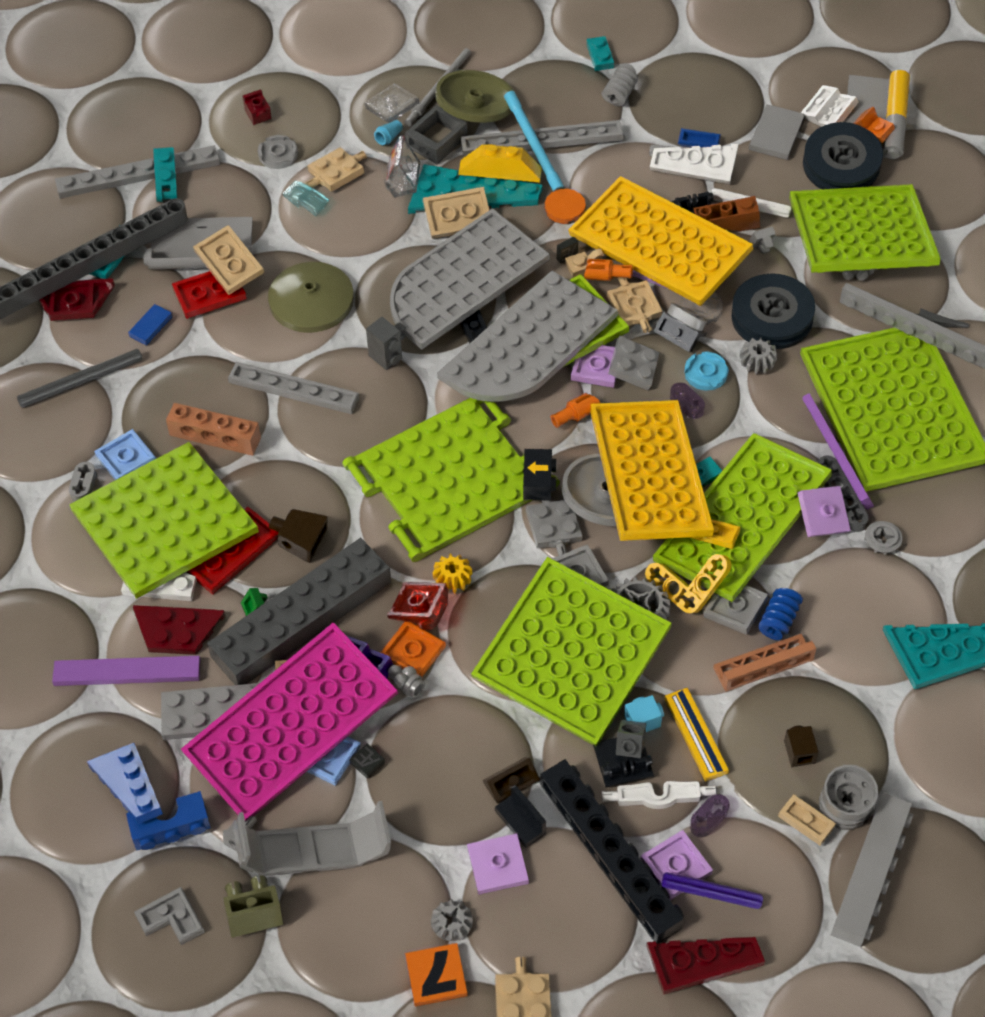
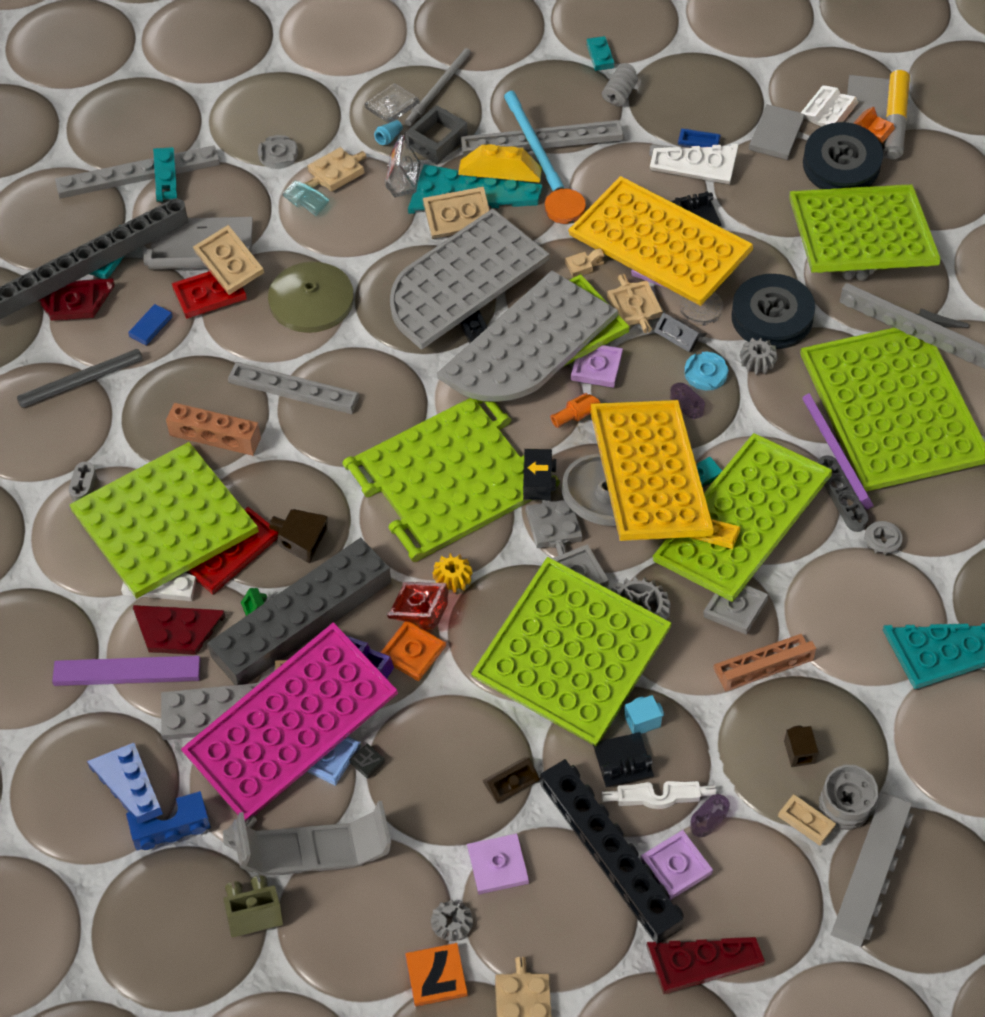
light blue tile [94,429,156,480] -> none
light grey tile [134,887,205,945] -> none
dark red brick [242,89,272,125] -> none
dark grey brick [366,317,406,370] -> none
light grey piece [388,665,425,698] -> none
olive dish [435,70,513,123] -> none
black panel [495,785,546,848] -> none
pearl dark grey tile [556,237,578,264] -> none
orange arm [584,259,633,281] -> none
light grey plate [608,336,660,390] -> none
dark grey brick [616,720,646,758] -> none
yellow beam [645,554,732,613] -> none
dark purple axle [661,872,763,909] -> none
yellow tile [664,688,729,782] -> none
light grey beam [667,303,707,332] -> none
dark orange slope [693,196,760,232] -> none
white axle [711,188,791,218] -> none
light grey tile [749,226,776,254] -> none
blue piece [758,588,803,641] -> none
lavender plate [797,486,851,537] -> none

